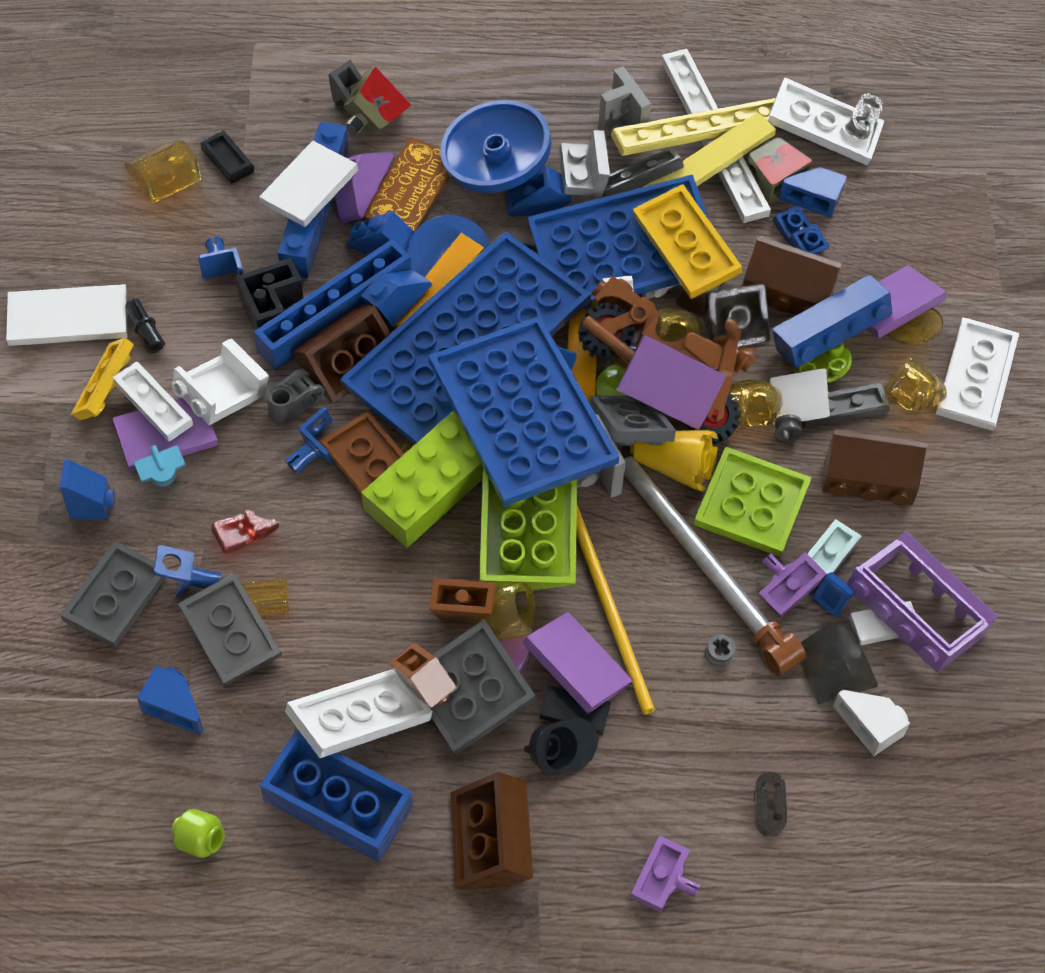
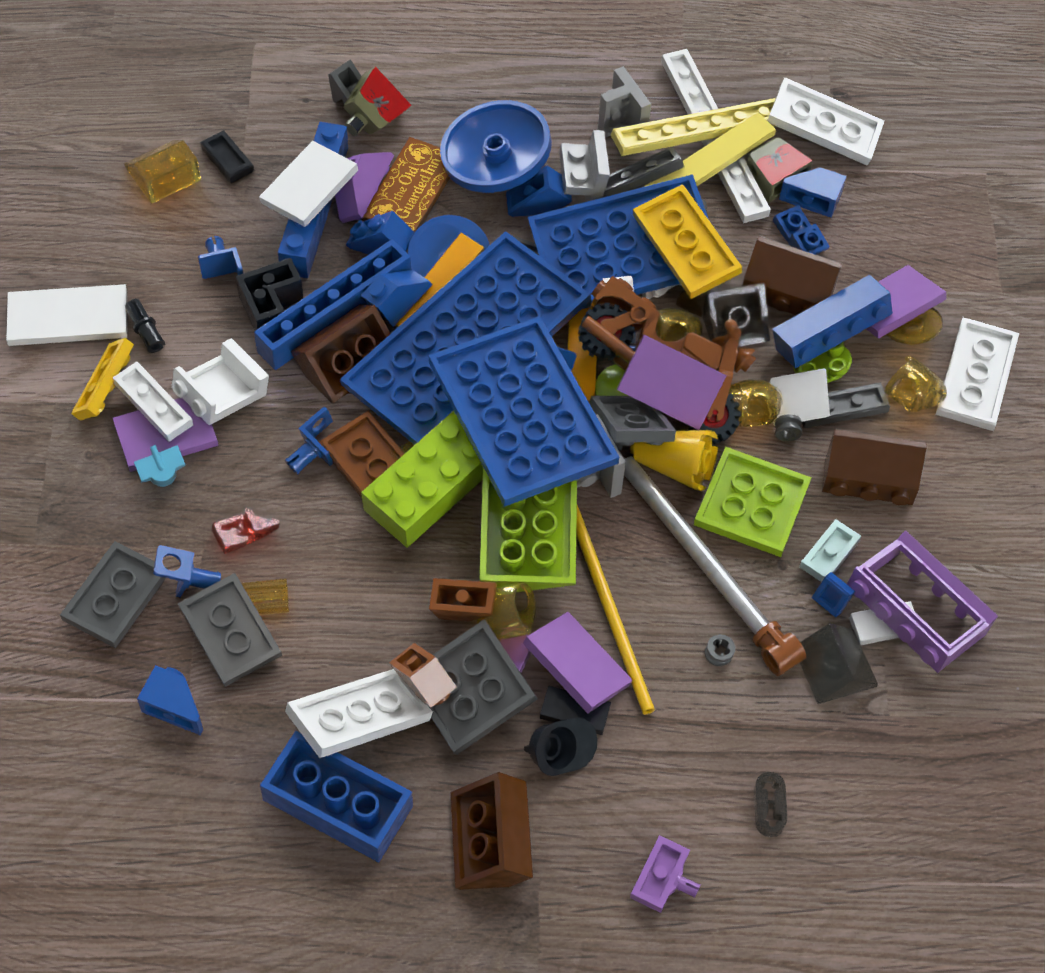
blue slope [60,460,115,520] -> none
lime head [172,809,225,858] -> none
dark grey piece [267,368,325,423] -> none
medium lavender plate [759,552,827,619] -> none
white slope [833,690,910,756] -> none
clear smoke beam [847,93,883,140] -> none

